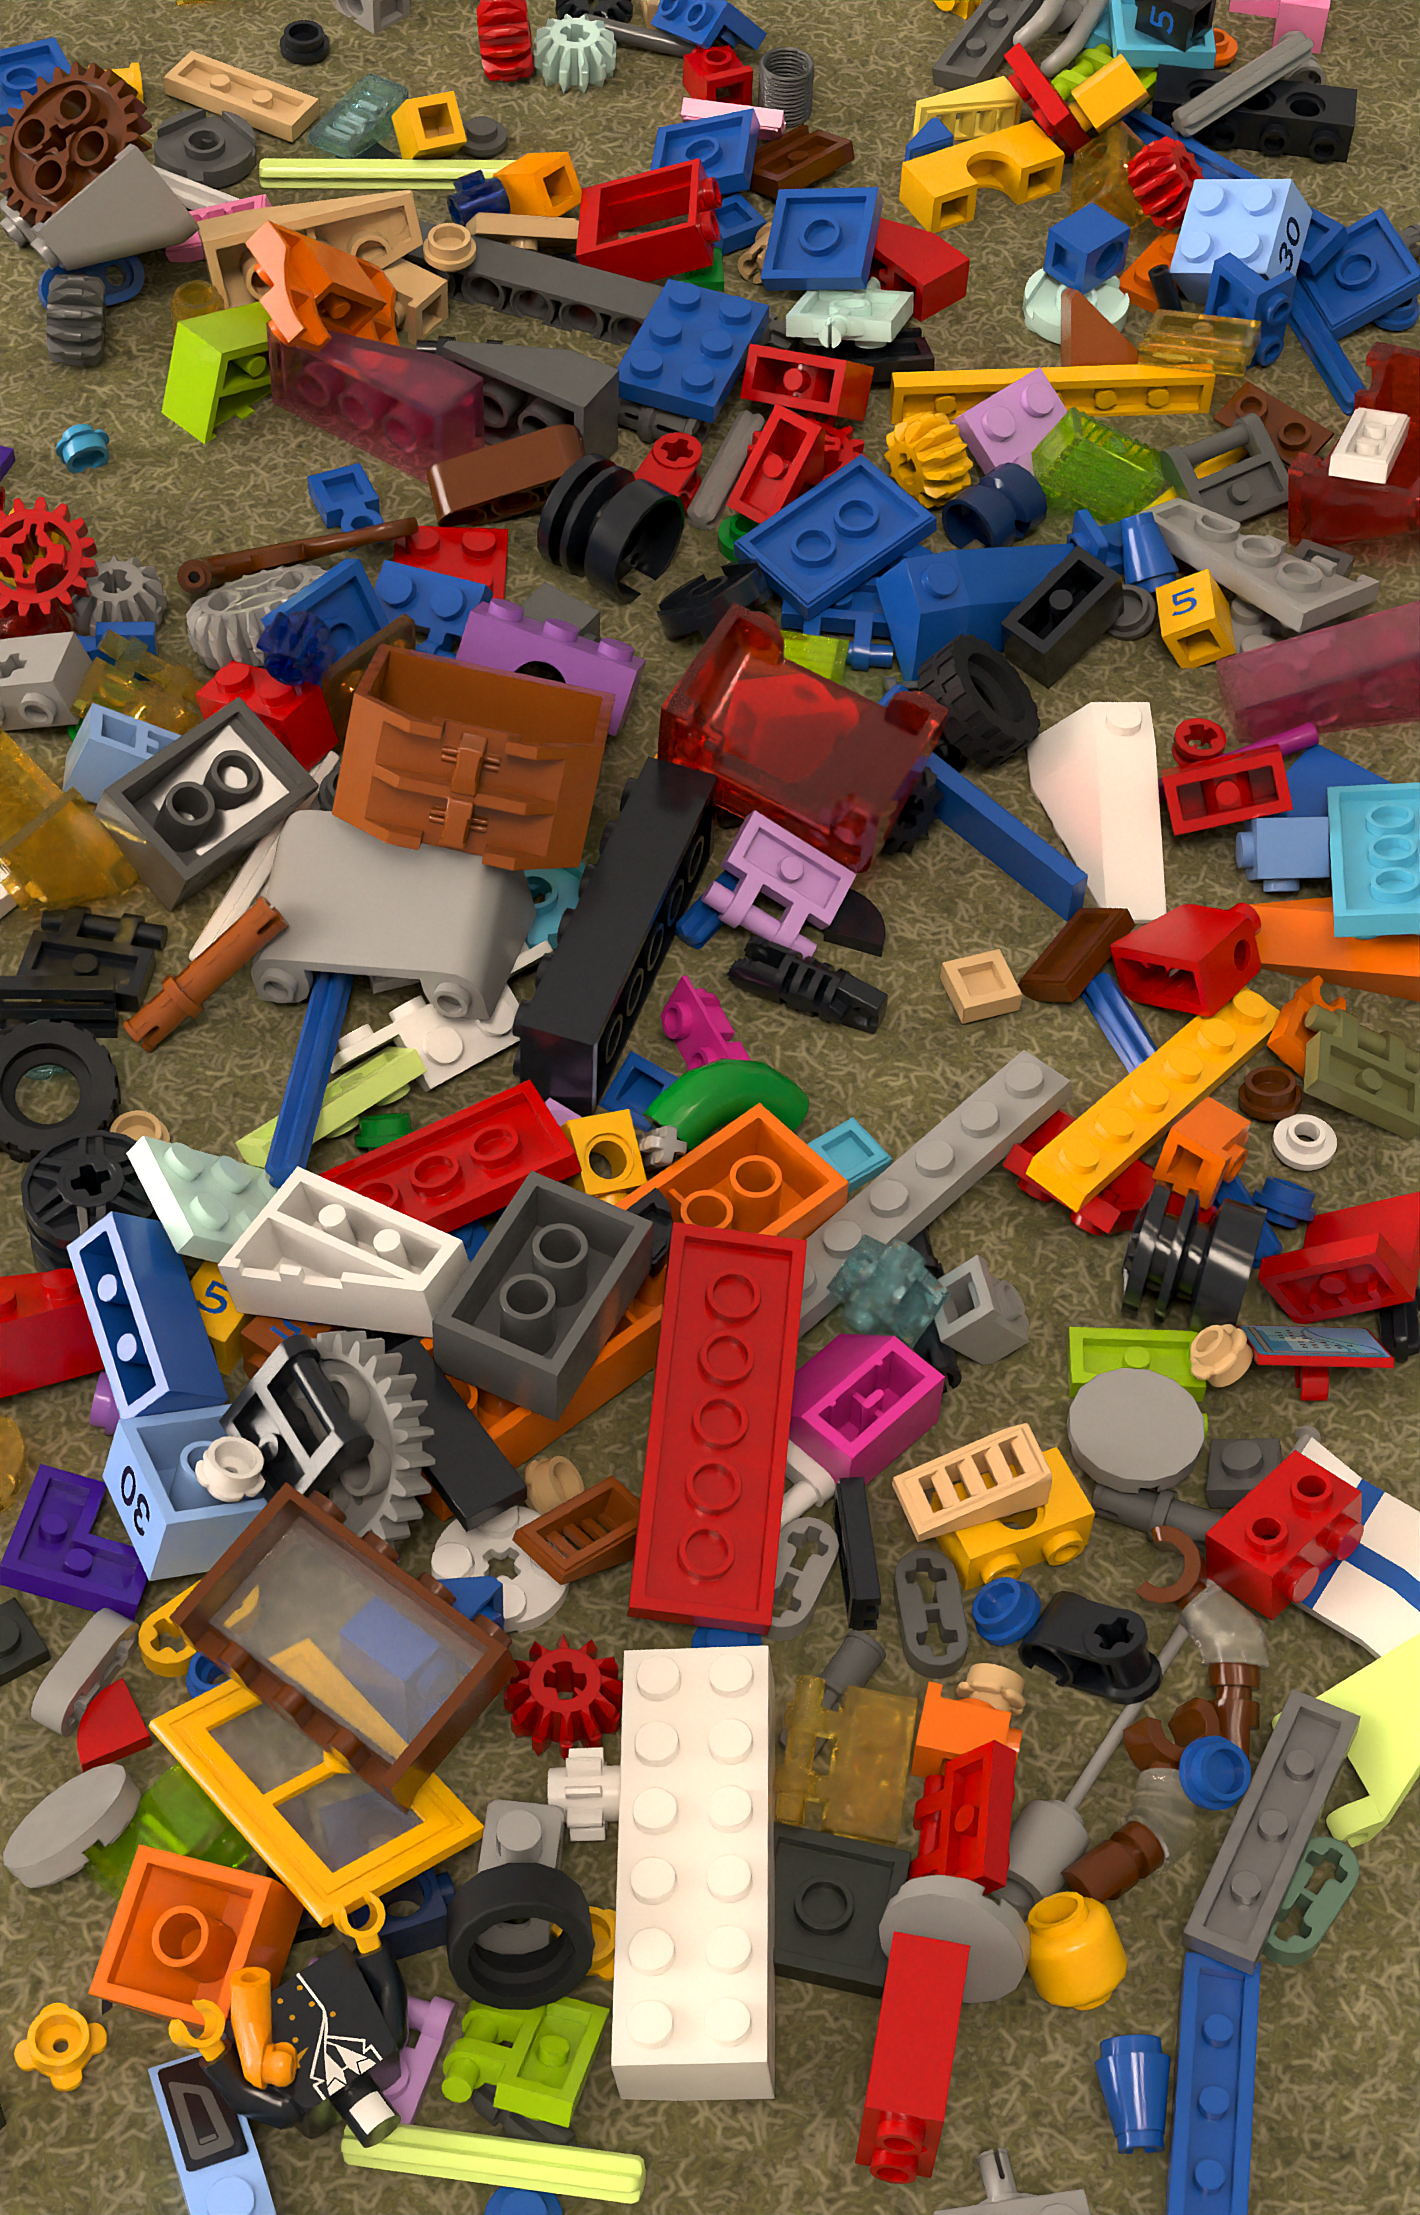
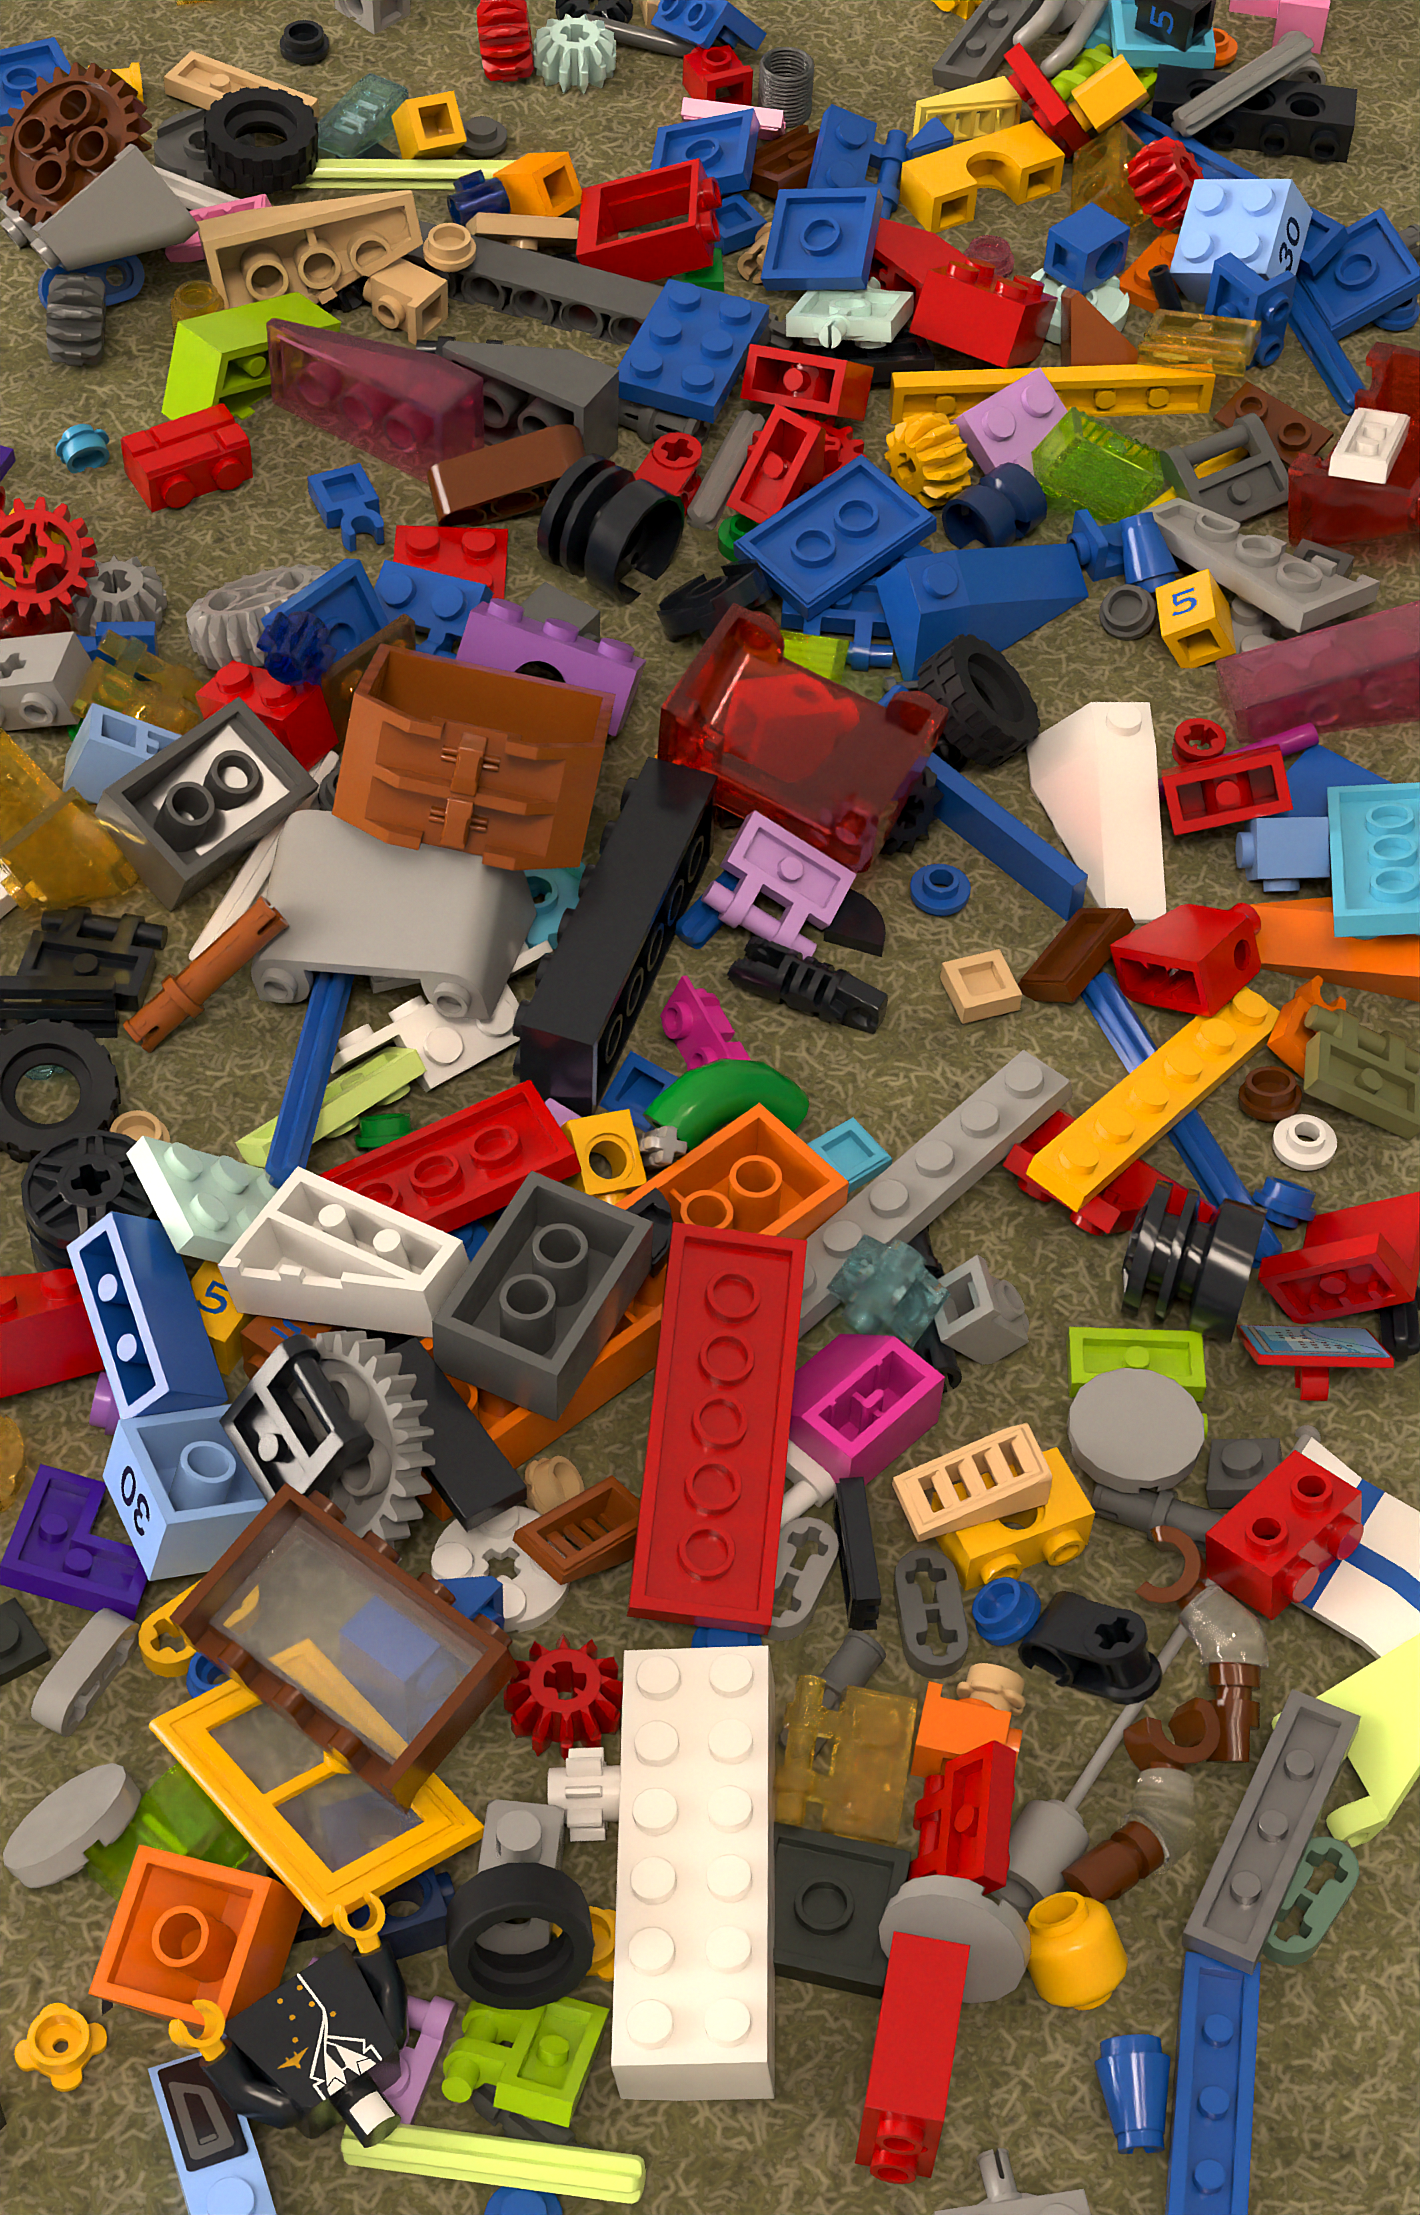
red tile [77,1678,152,1773] -> none
reddish brown plant [177,517,419,594] -> none
white plate [195,1436,265,1502] -> none
light orange arm [230,1967,297,2090] -> none
orange bracket [245,220,411,381] -> none
black brick [1001,545,1124,689] -> none
orange brick [1152,1096,1252,1210] -> none
blue plate [1179,1736,1251,1811] -> none
tan plate [1190,1324,1253,1387] -> none
none -> red brick [121,403,253,513]
none -> black tyre [203,86,318,194]
none -> blue plate [806,104,908,220]
none -> red brick [909,257,1058,369]
none -> blue plate [910,864,971,916]
none -> clear pink plate [964,235,1015,278]

